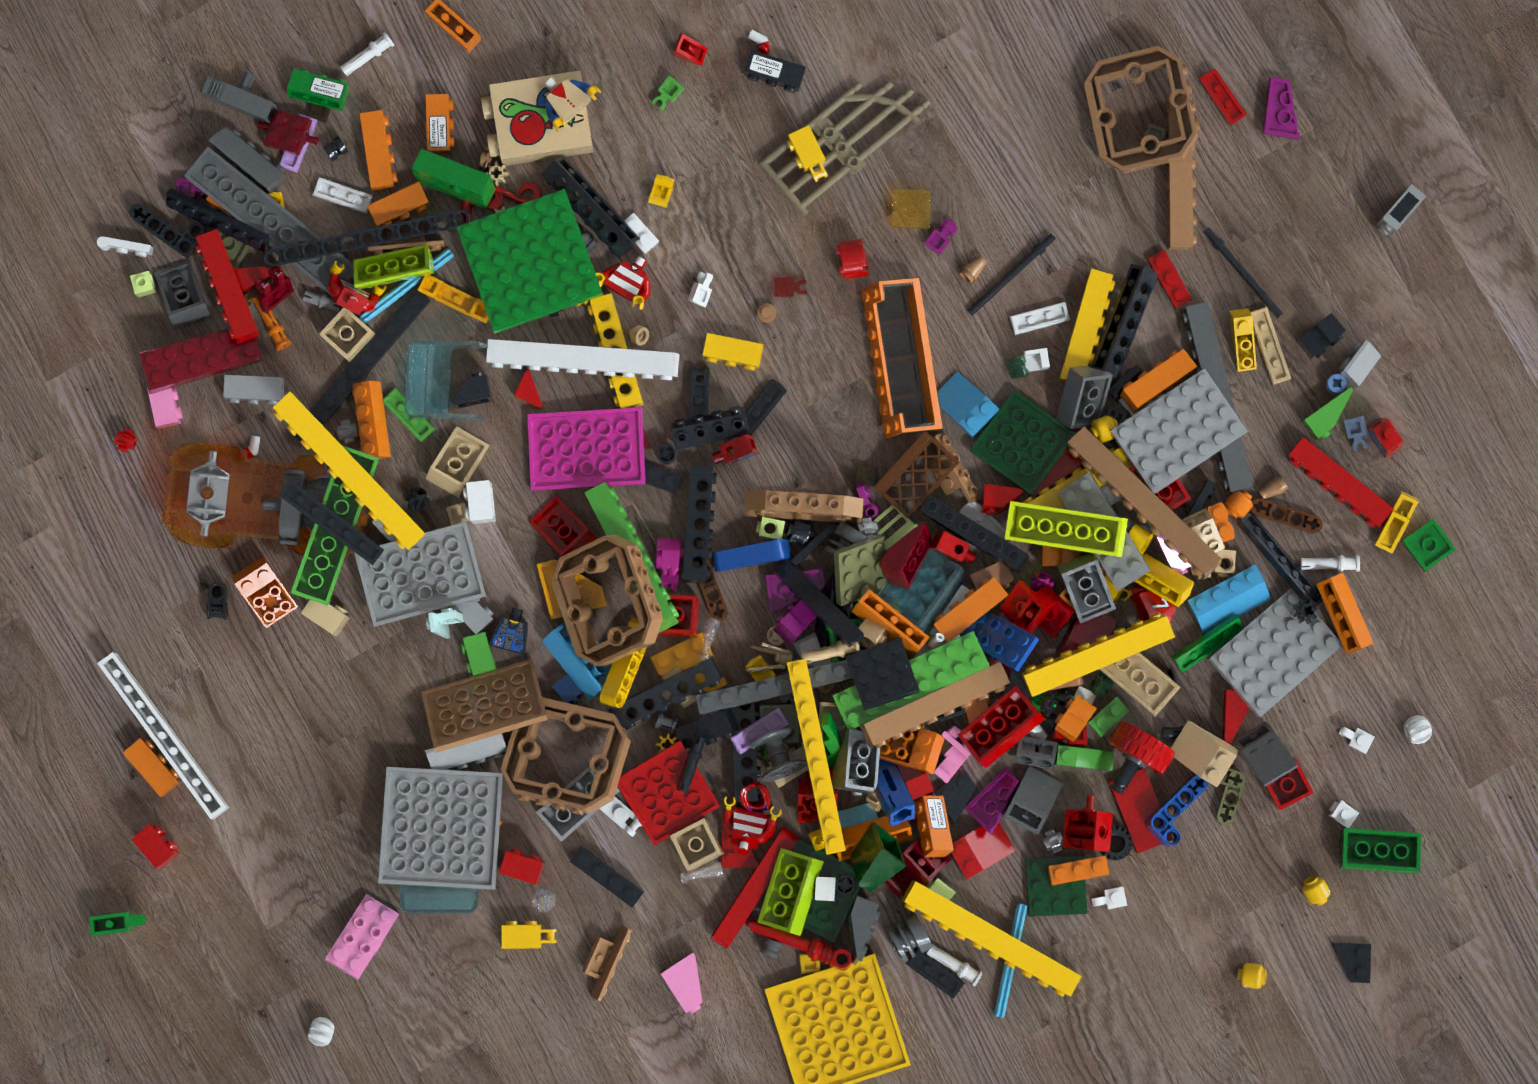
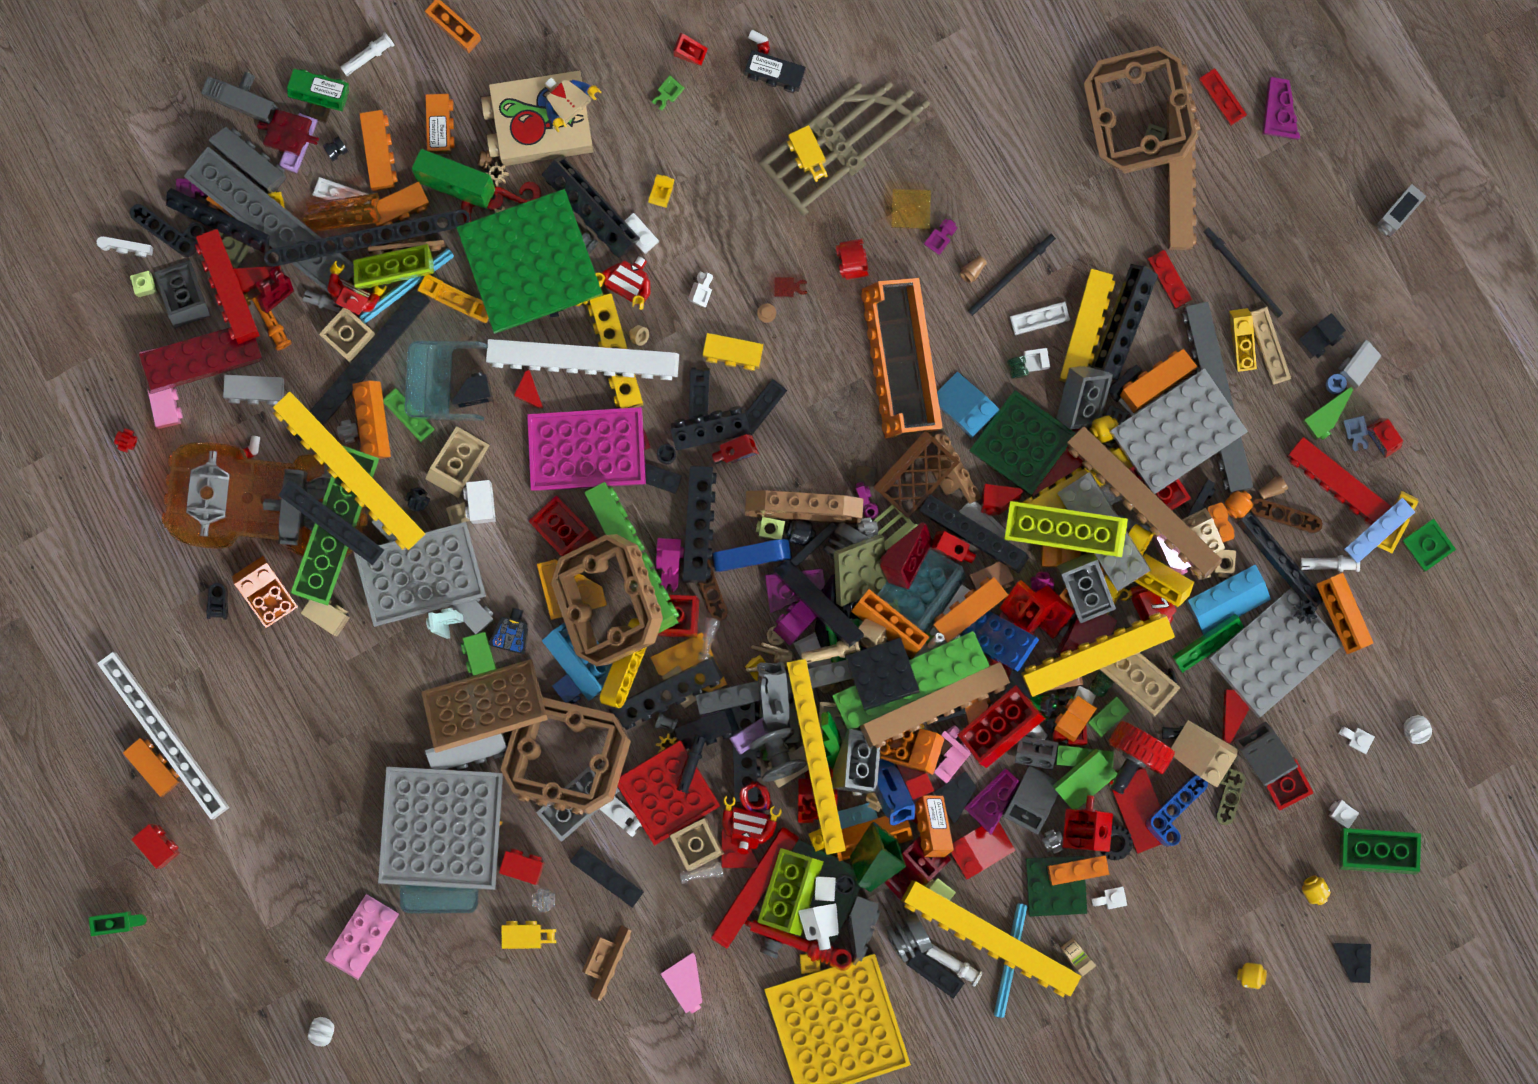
none -> clear orange fence [302,193,381,232]
none -> dark grey piece [757,662,791,734]
none -> white torso [798,903,839,950]
none -> bright green tile [1053,749,1117,810]
none -> tan leg [1060,938,1096,977]
none -> light blue plate [1344,498,1415,563]

